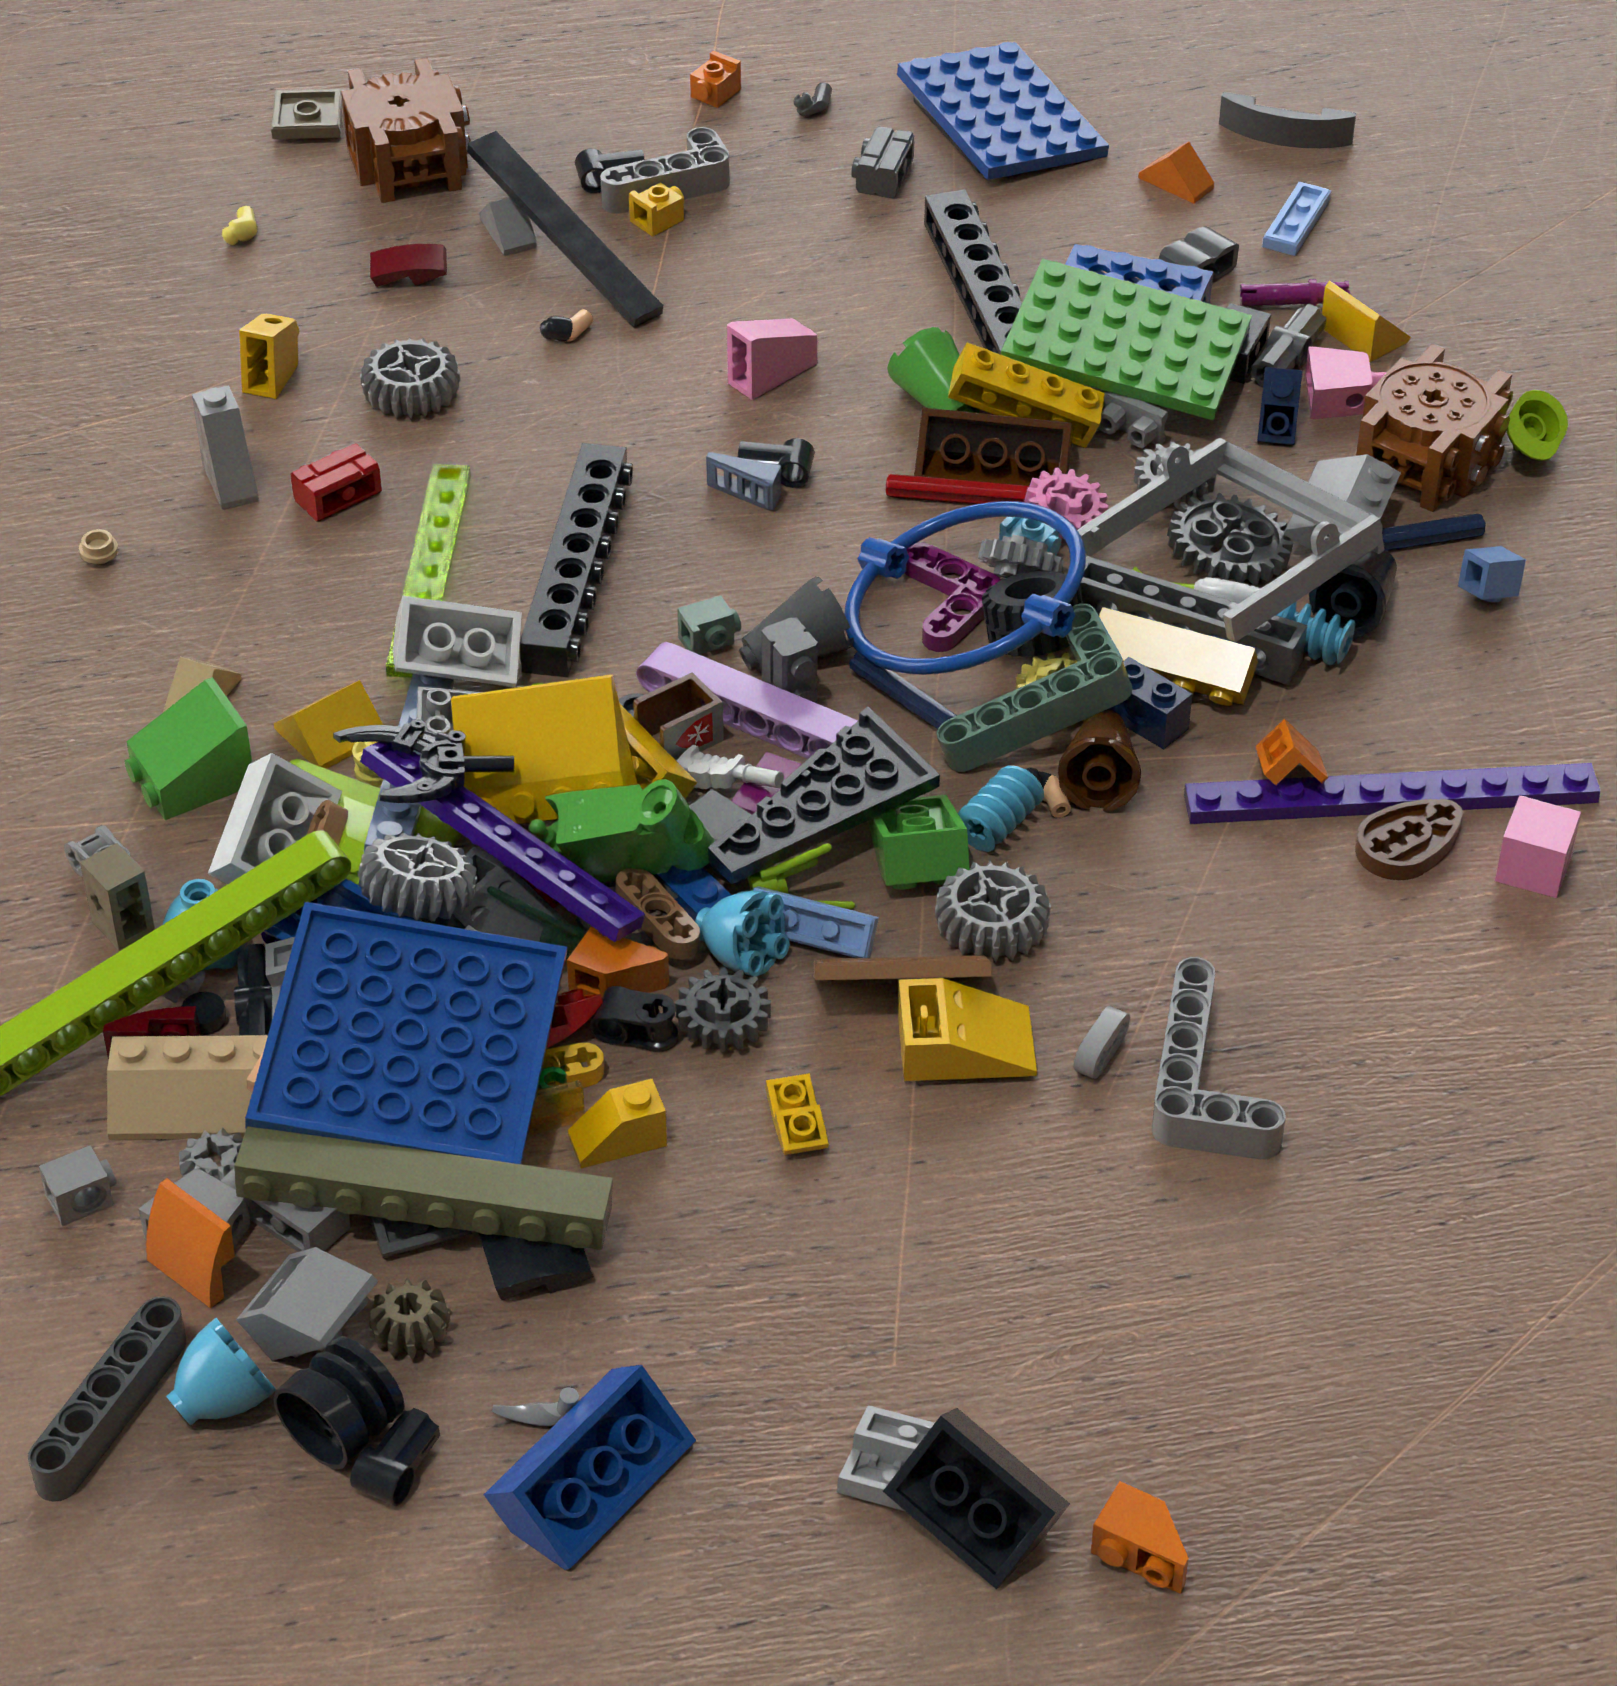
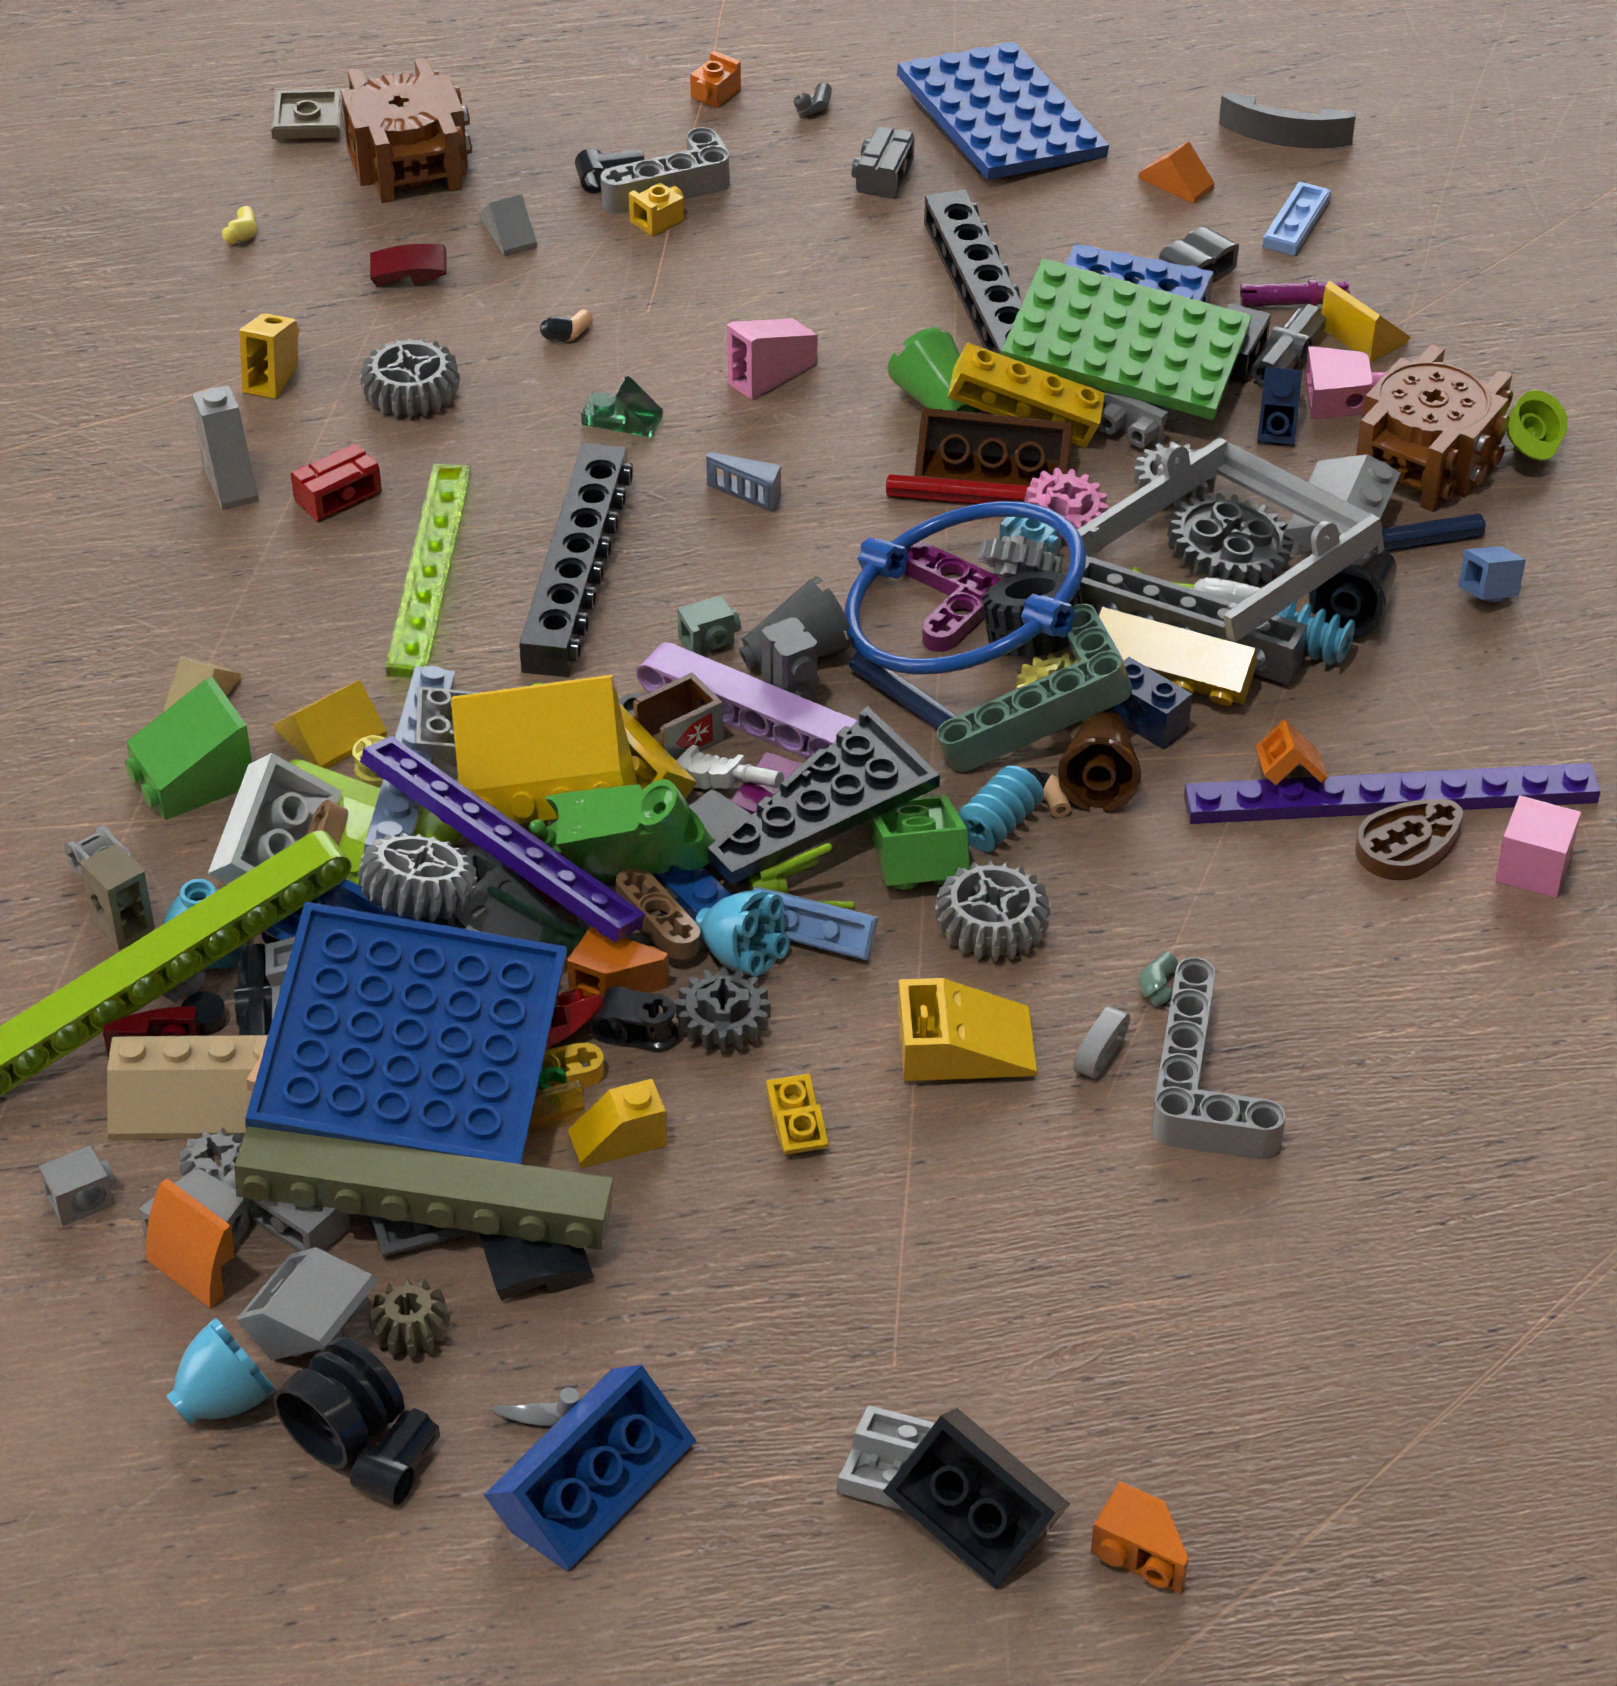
dark grey beam [28,1296,186,1502] -> none
tan plate [79,529,118,565] -> none
black bar [333,719,514,803] -> none
white slope [393,596,522,687] -> none
black tile [467,131,664,327] -> none
black piece [738,438,815,488] -> none
medium nougat tile [813,955,992,980] -> none
none -> clear green slope [581,376,663,438]
none -> sand green arm [1138,951,1178,1007]

